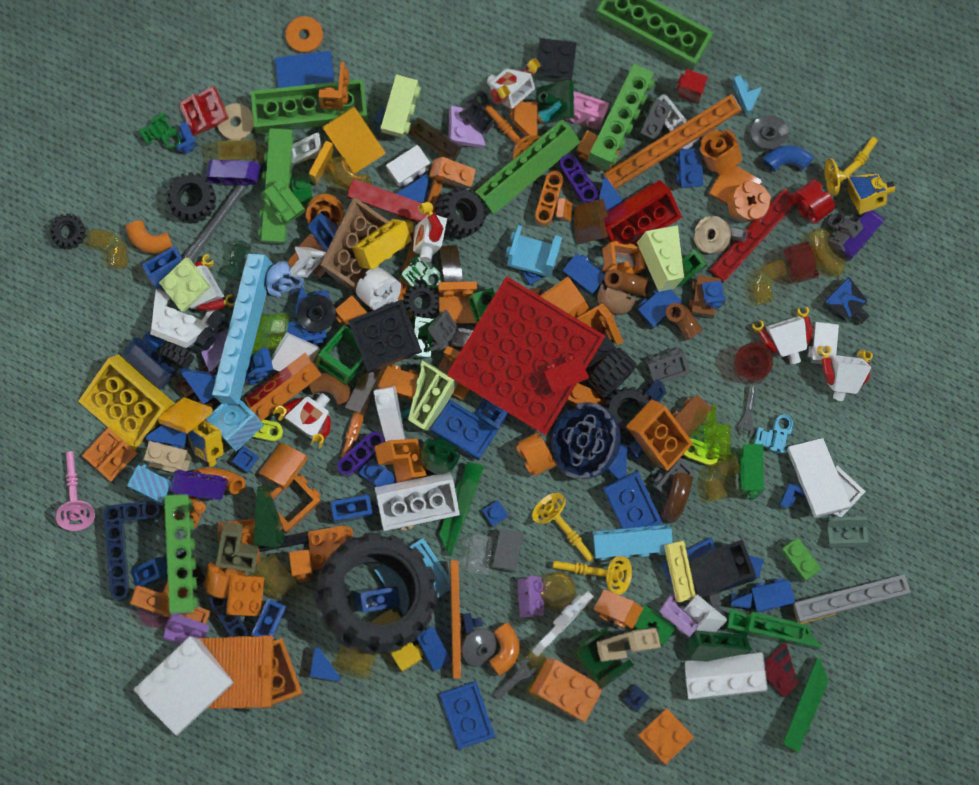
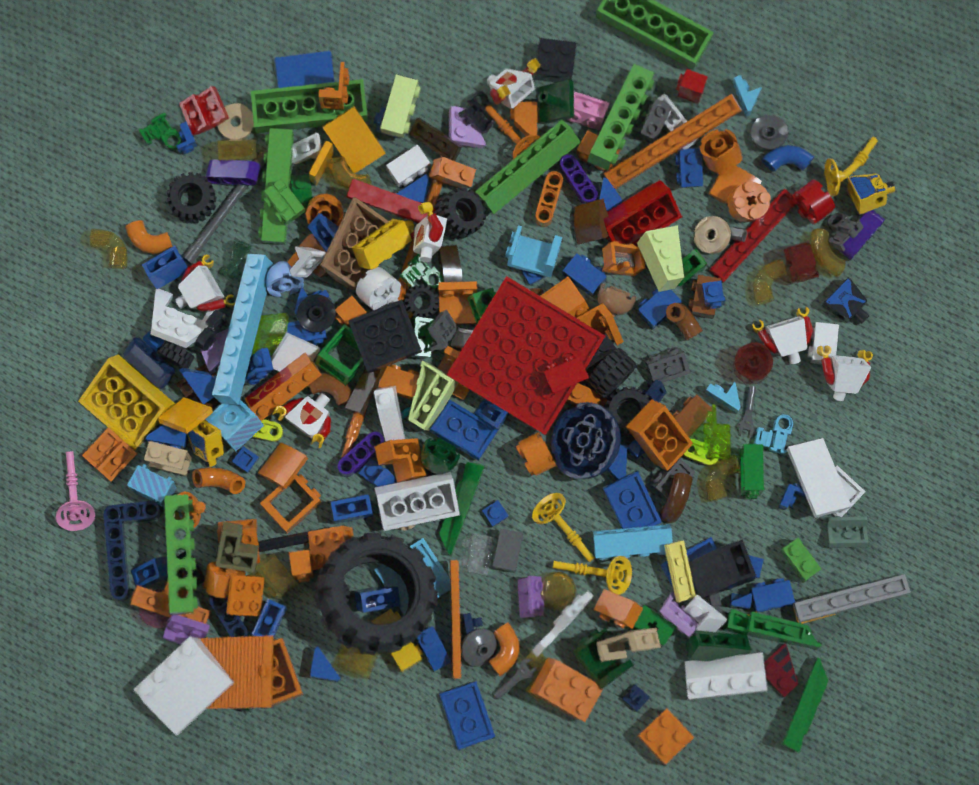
black tyre [50,213,86,250] -> none
yellowish green plate [159,257,211,312] -> none
dark purple beam [170,470,228,500] -> none
dark green slope [253,485,285,547] -> none
orange tile [286,16,323,53] -> none
teal piece [537,101,562,123] -> none
orange plate [555,198,572,222] -> none
dark orange cylinder [604,269,650,297] -> none
none -> medium azure slope [705,382,741,414]

